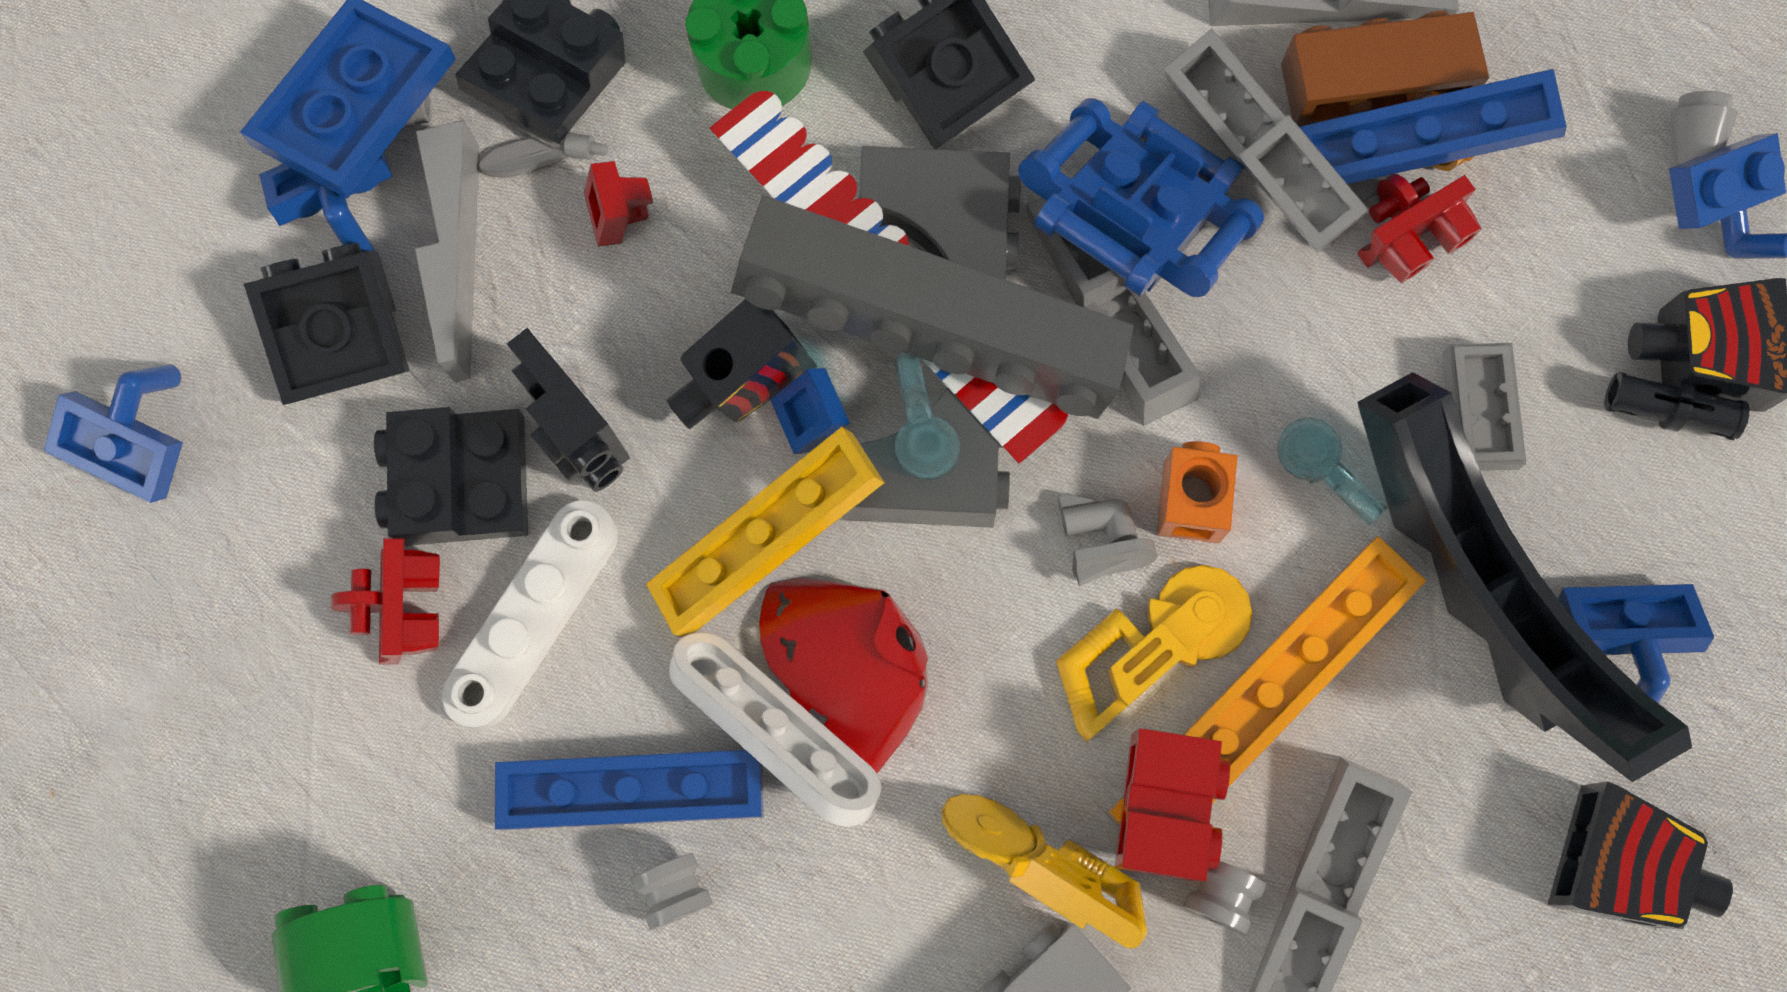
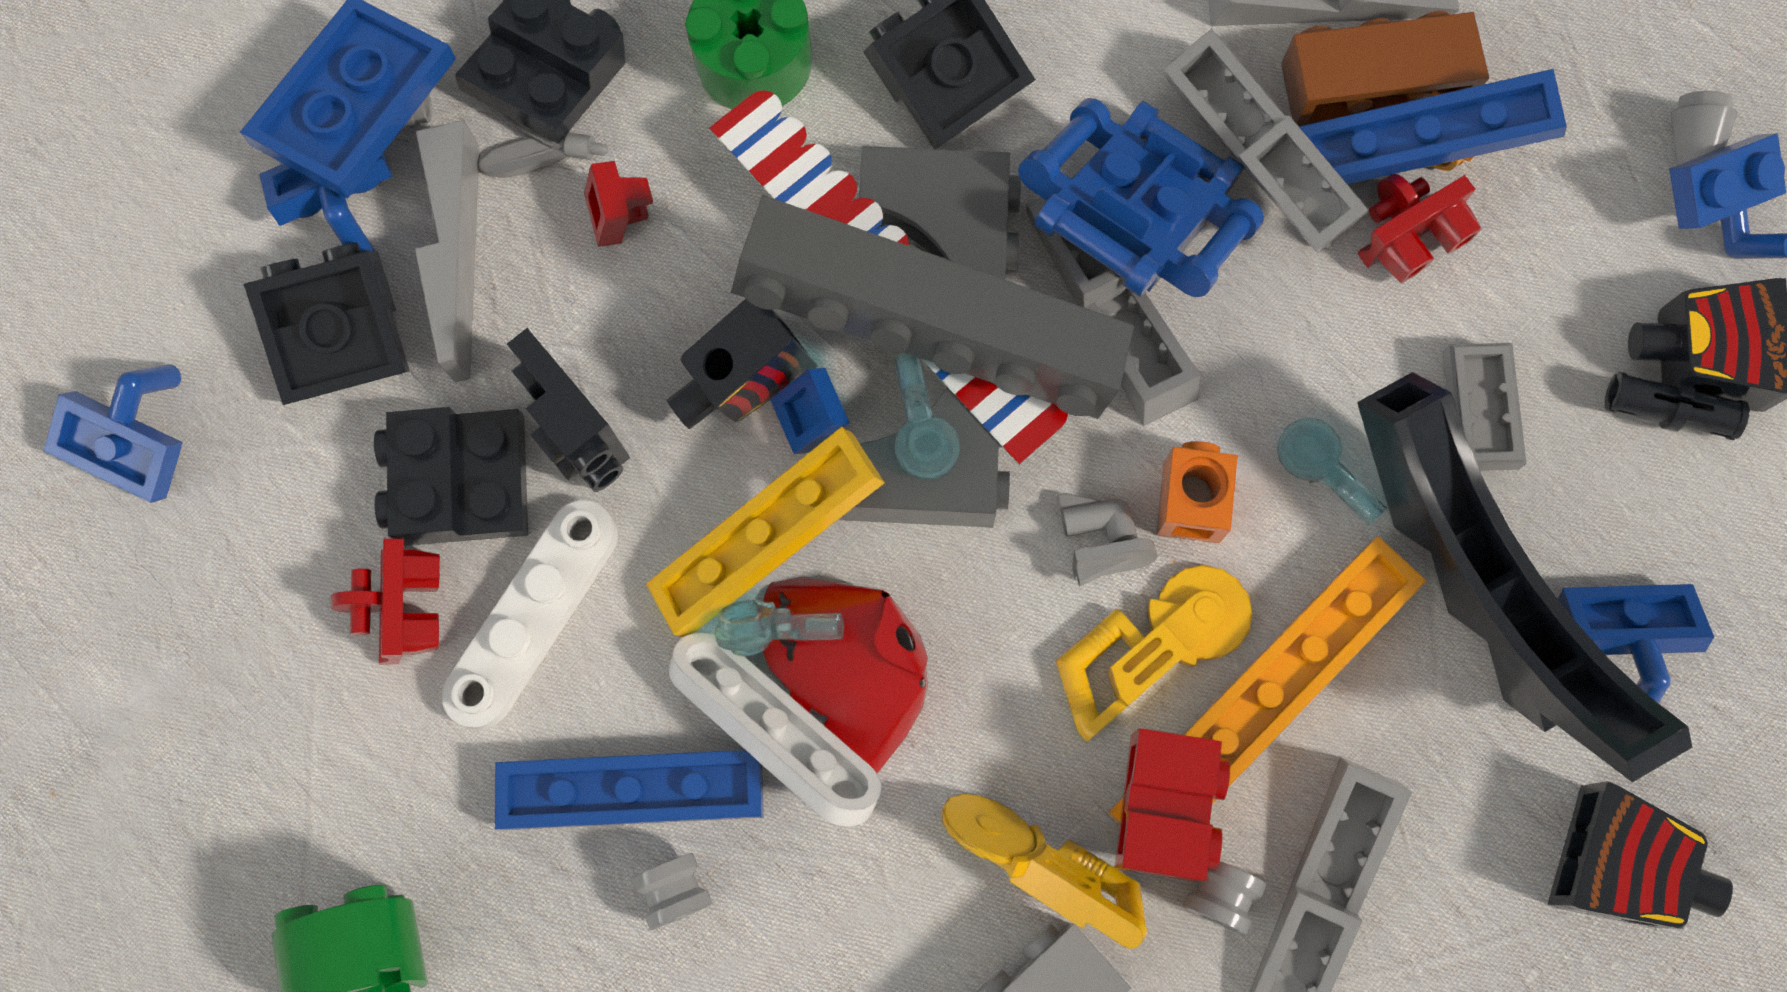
none -> clear light blue plate [714,600,844,656]

